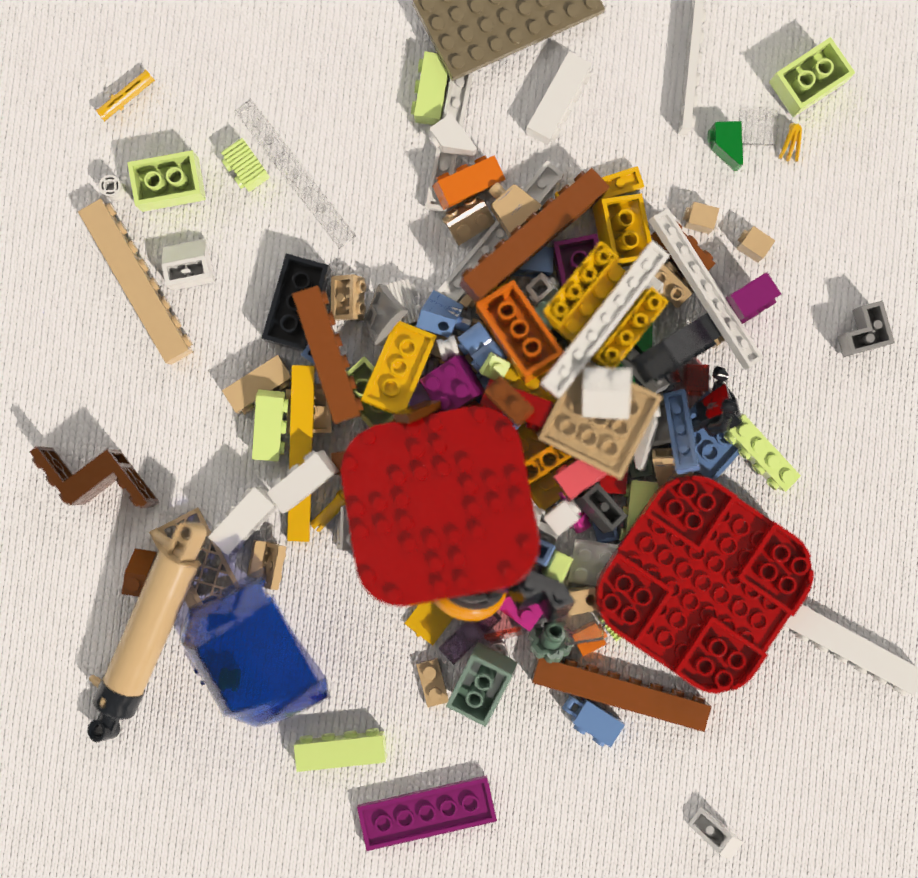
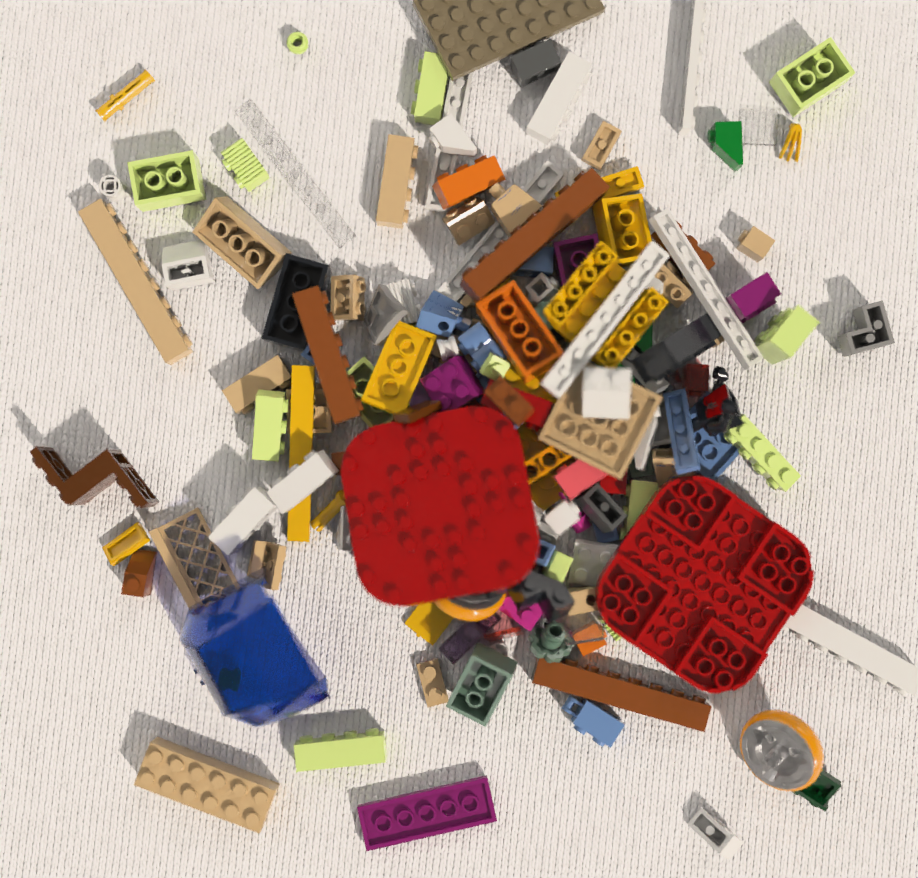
tan piece [88,523,207,742] -> none
tan brick [683,202,720,234] -> none
none -> yellow tile [102,522,150,566]
none -> tan brick [134,736,280,834]
none -> tan slope [192,196,292,289]
none -> yellowish green plate [287,32,309,54]
none -> tan brick [376,134,419,229]
none -> dark grey brick [510,39,562,88]
none -> tan plate [581,120,622,171]
none -> flat silver wheel [740,710,824,791]
none -> yellowish green brick [753,305,819,365]
none -> dark green bracket [791,769,842,811]

